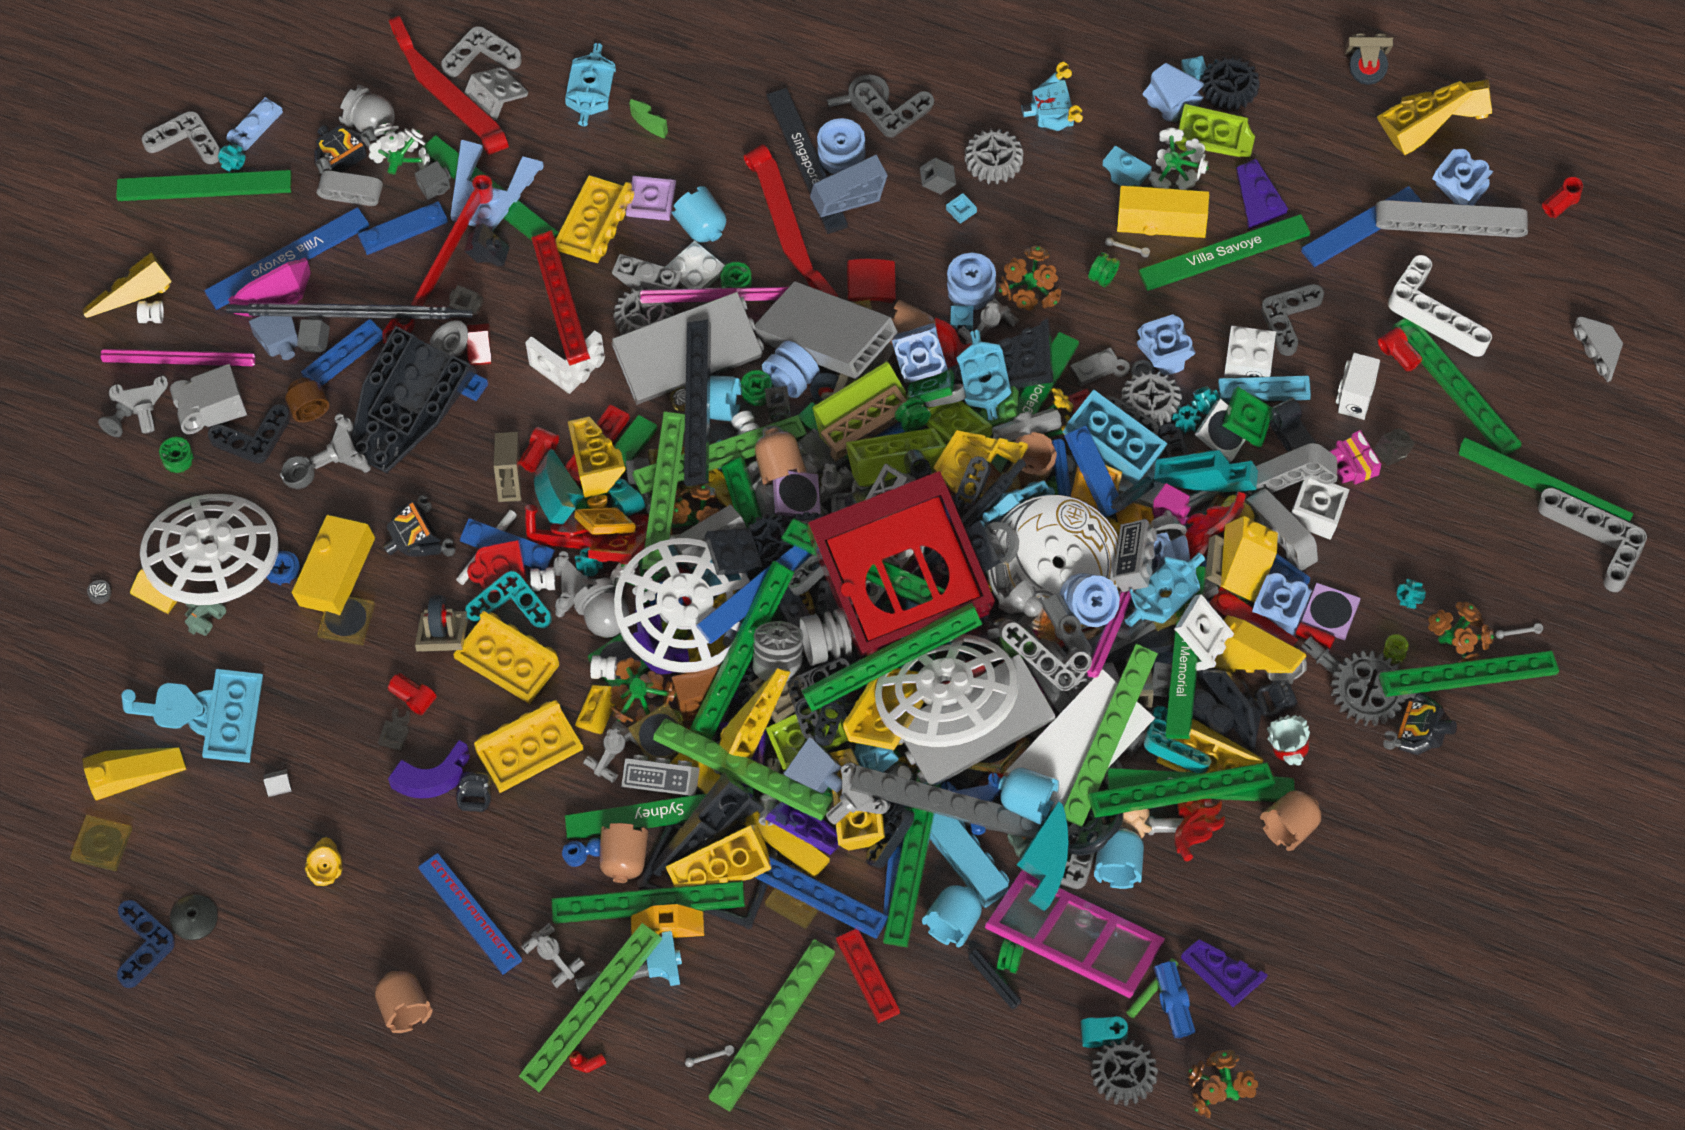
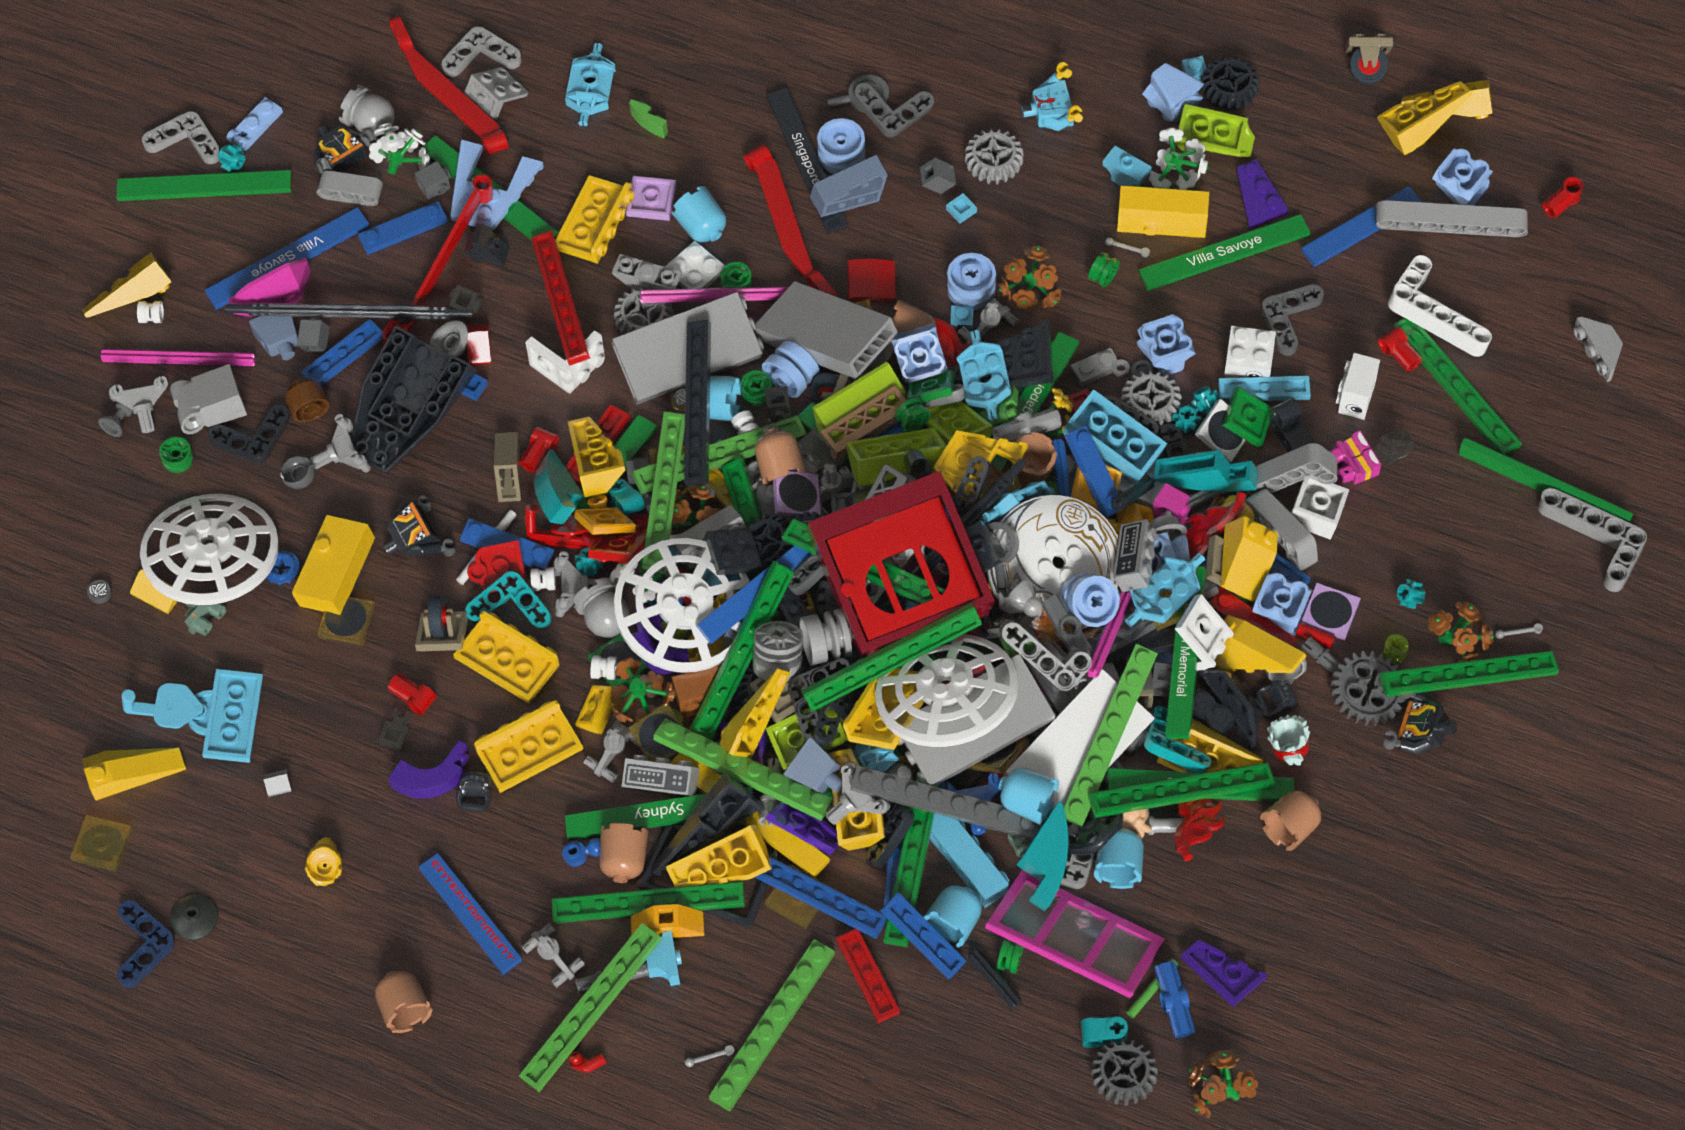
none -> blue plate [880,892,966,980]

